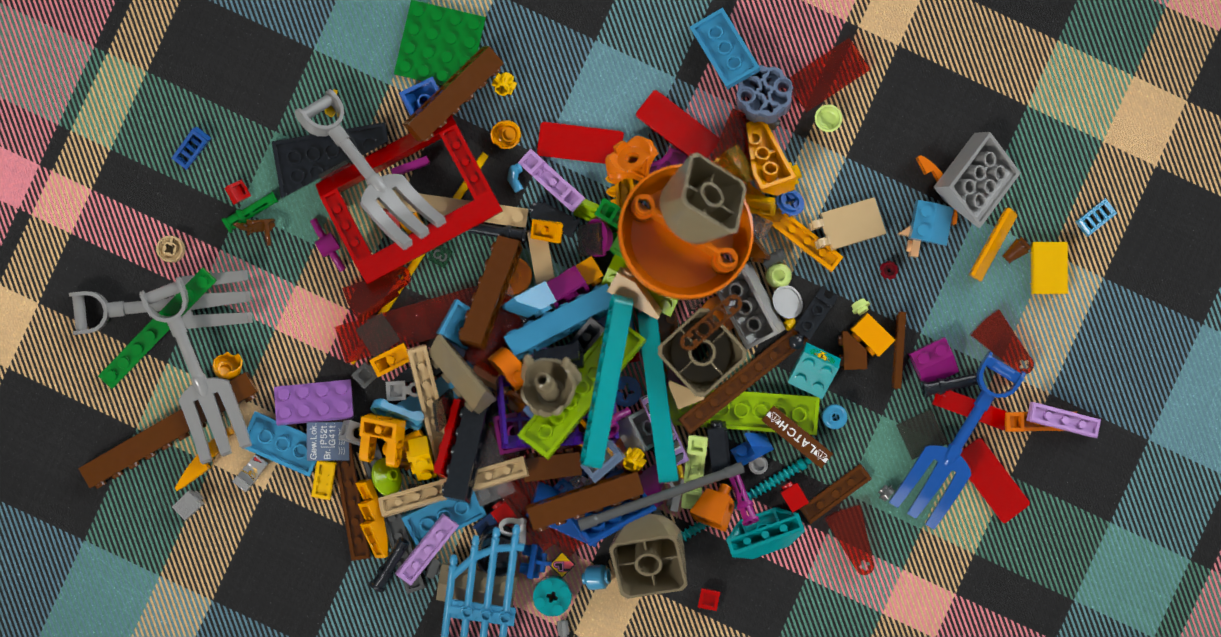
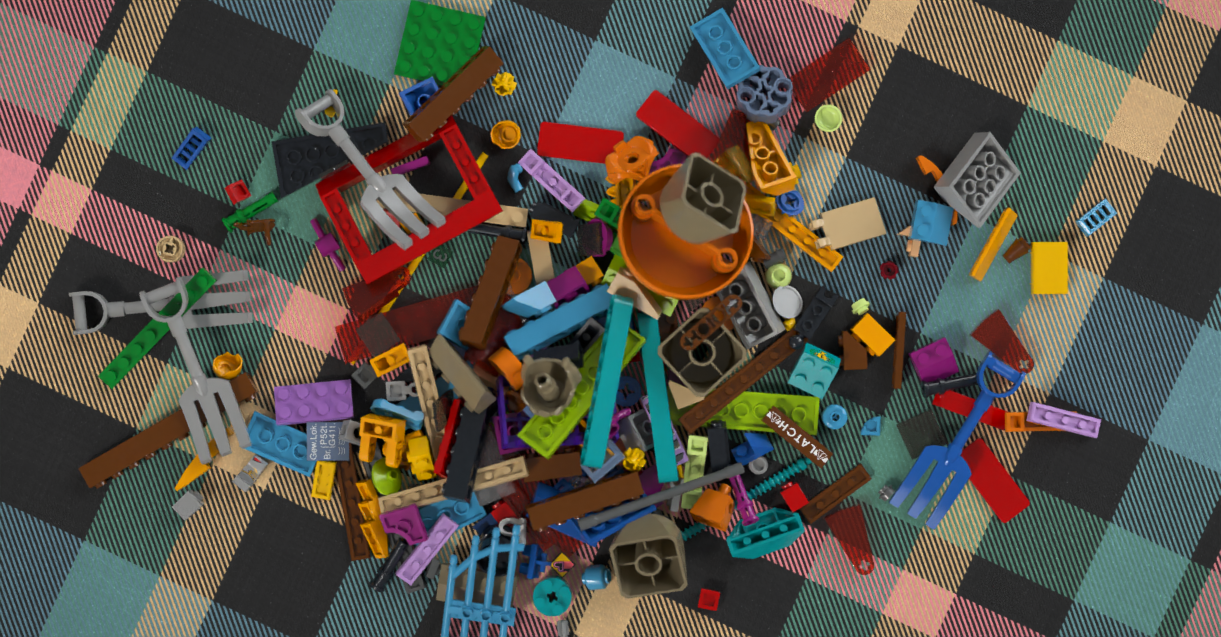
none -> magenta tile [379,503,429,546]
none -> dark azure tile [860,416,881,436]

